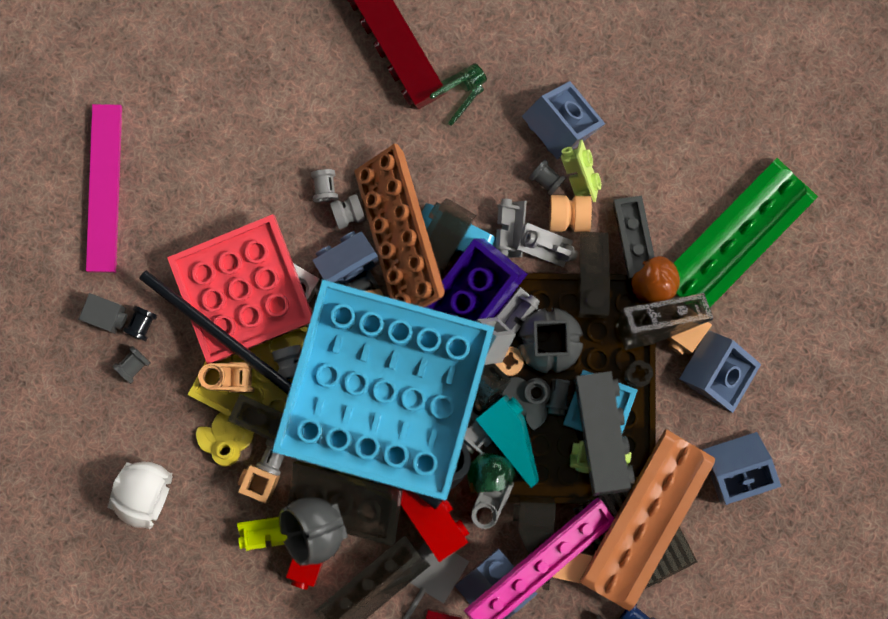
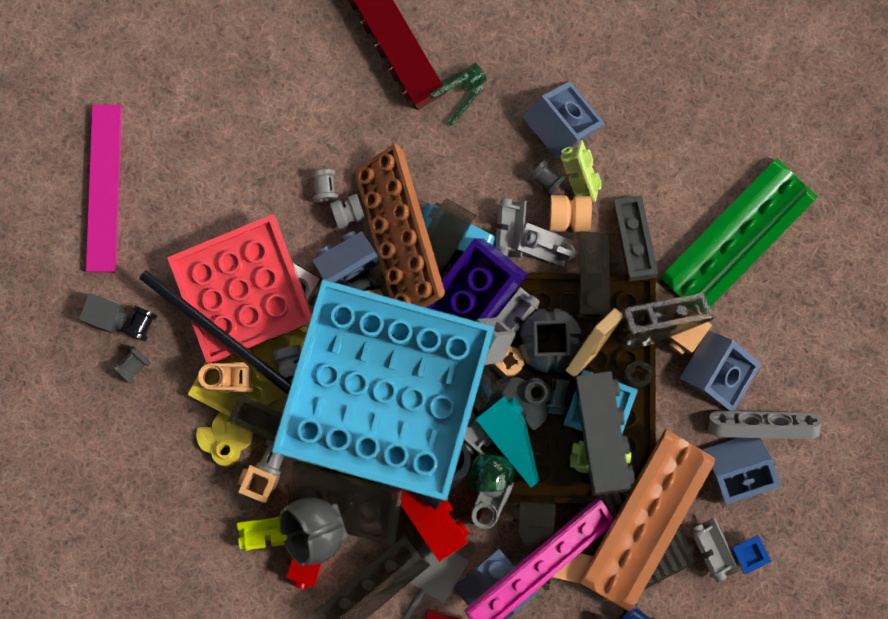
white piece [108,462,173,529] -> none
dark orange hair [631,256,680,304] -> none
none -> tan tile [566,309,623,376]
none -> light grey hinge [691,518,740,582]
none -> light grey beam [708,411,822,439]
none -> blue tile [731,535,771,574]

